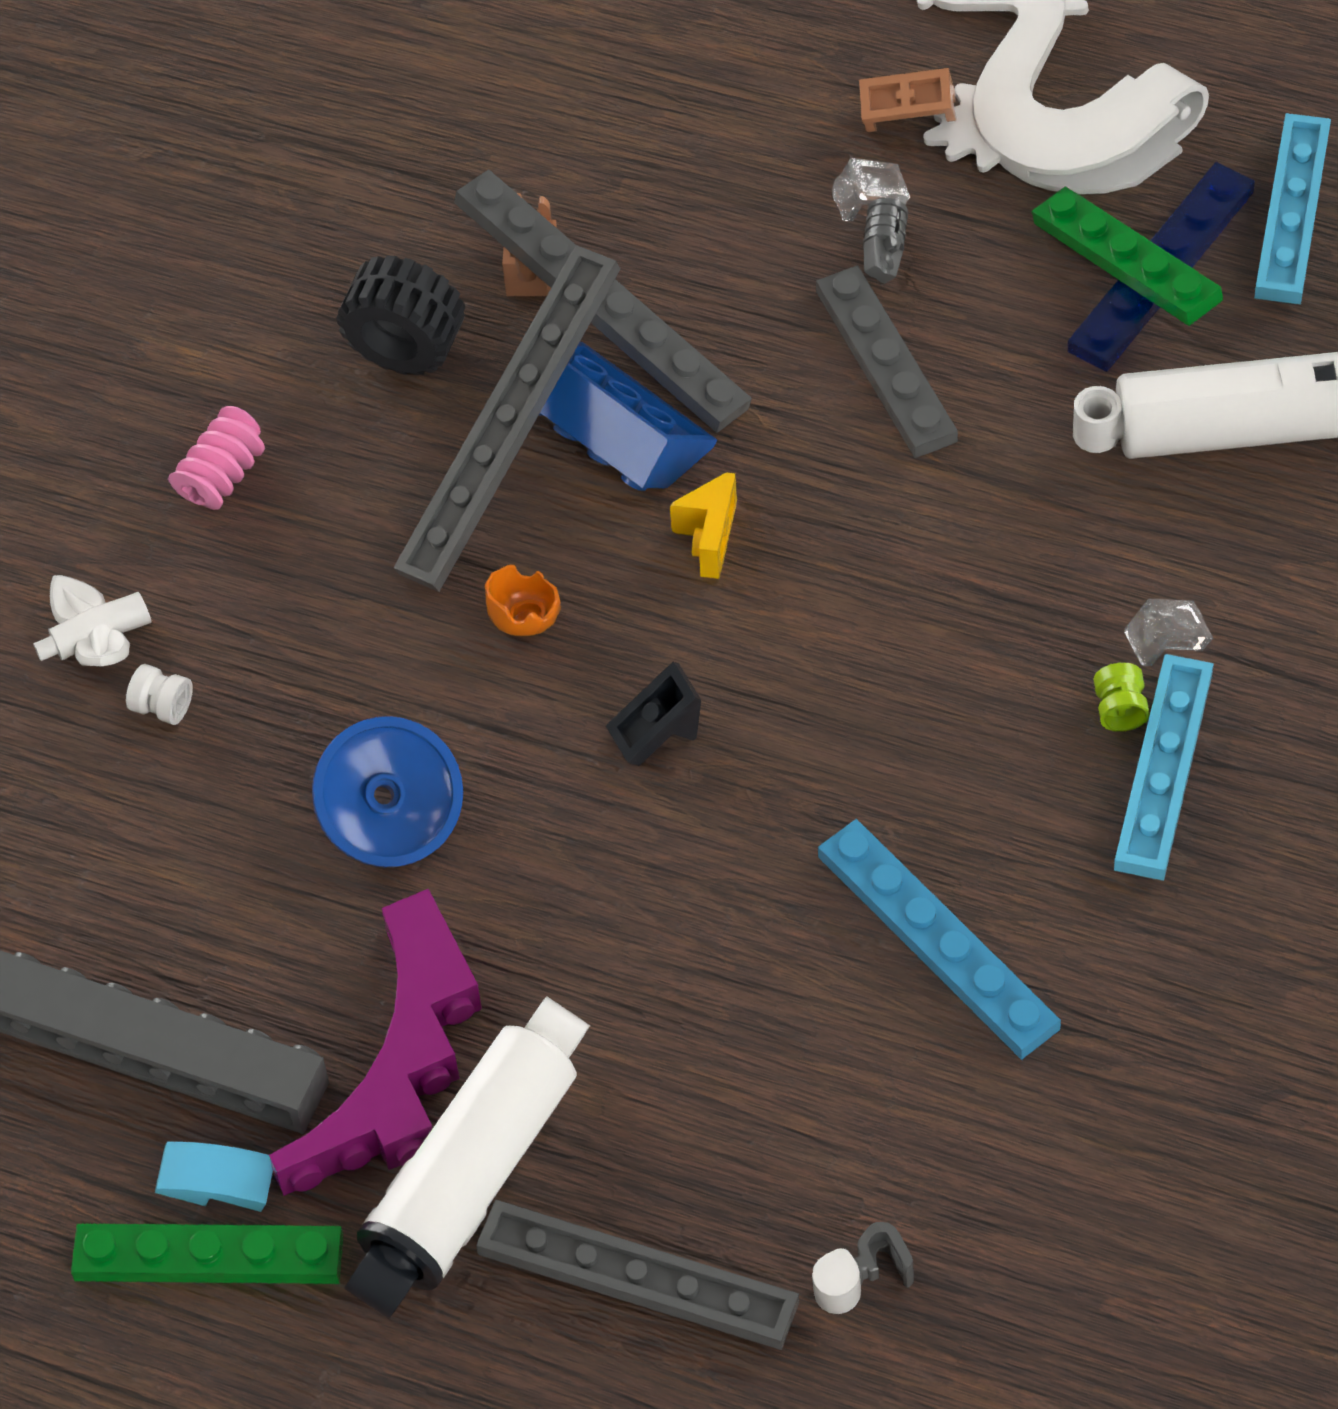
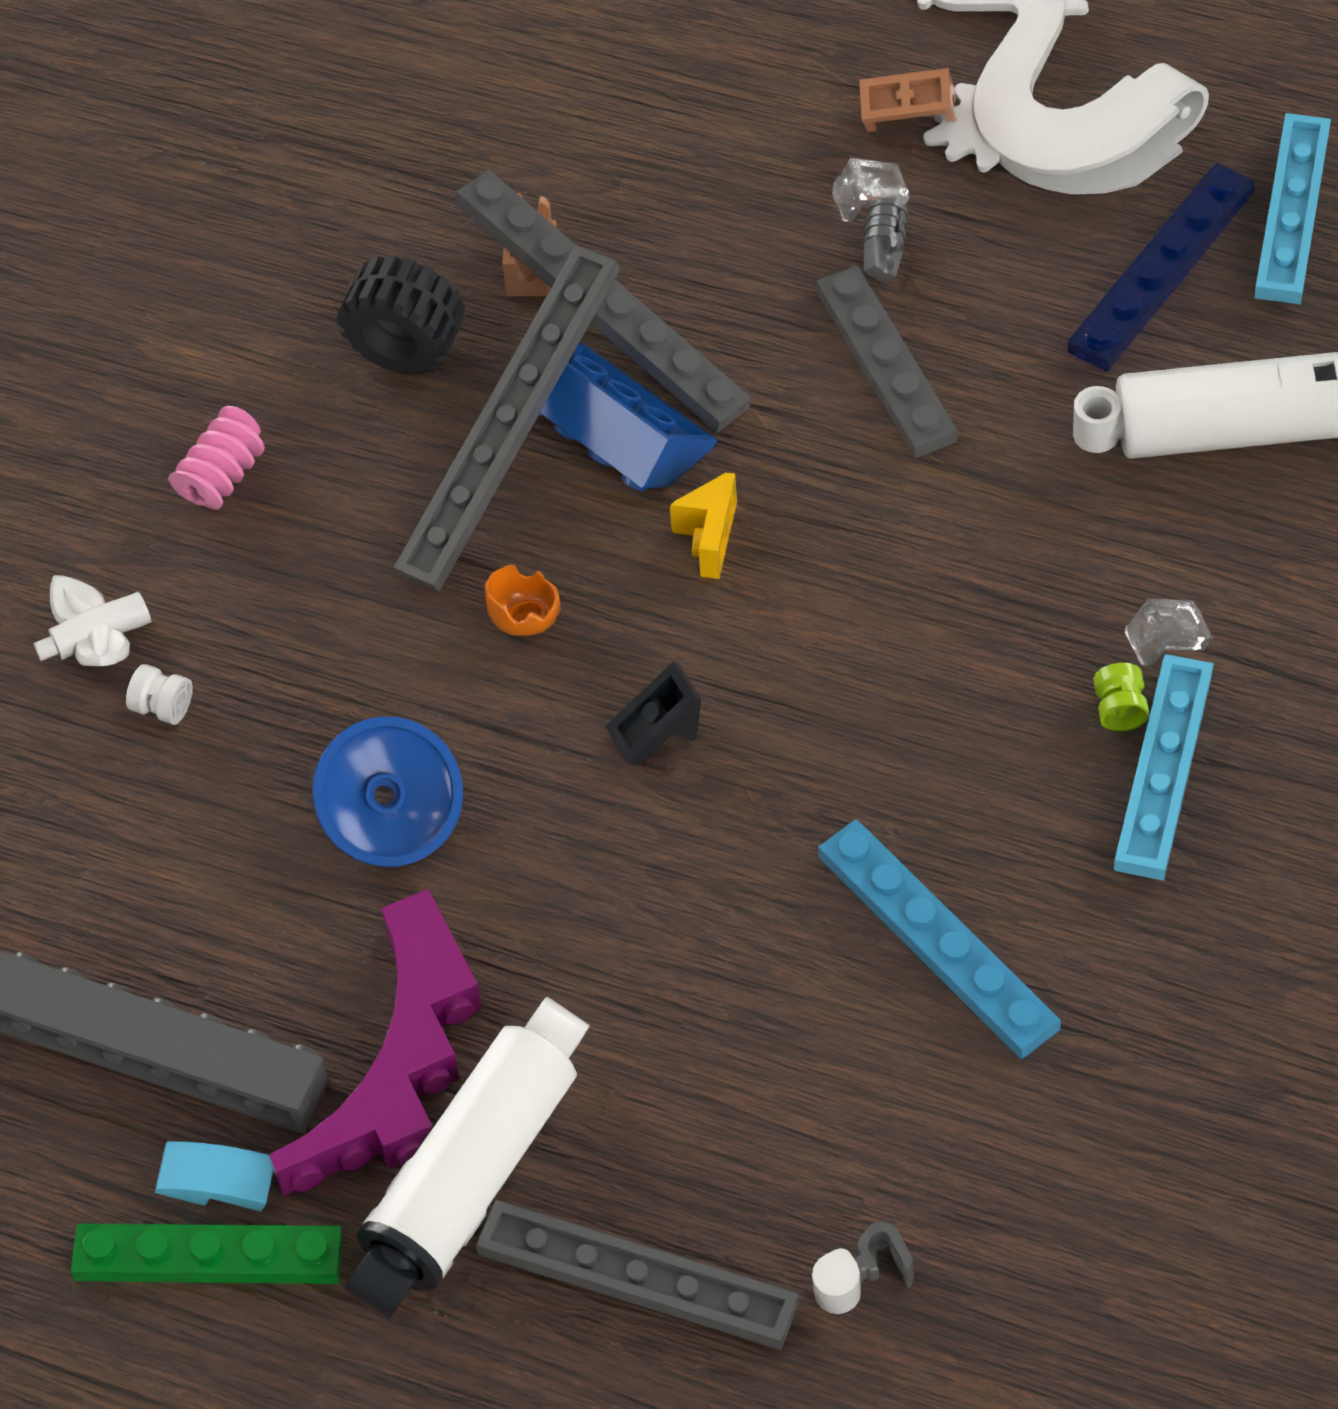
green plate [1032,186,1223,326] -> none

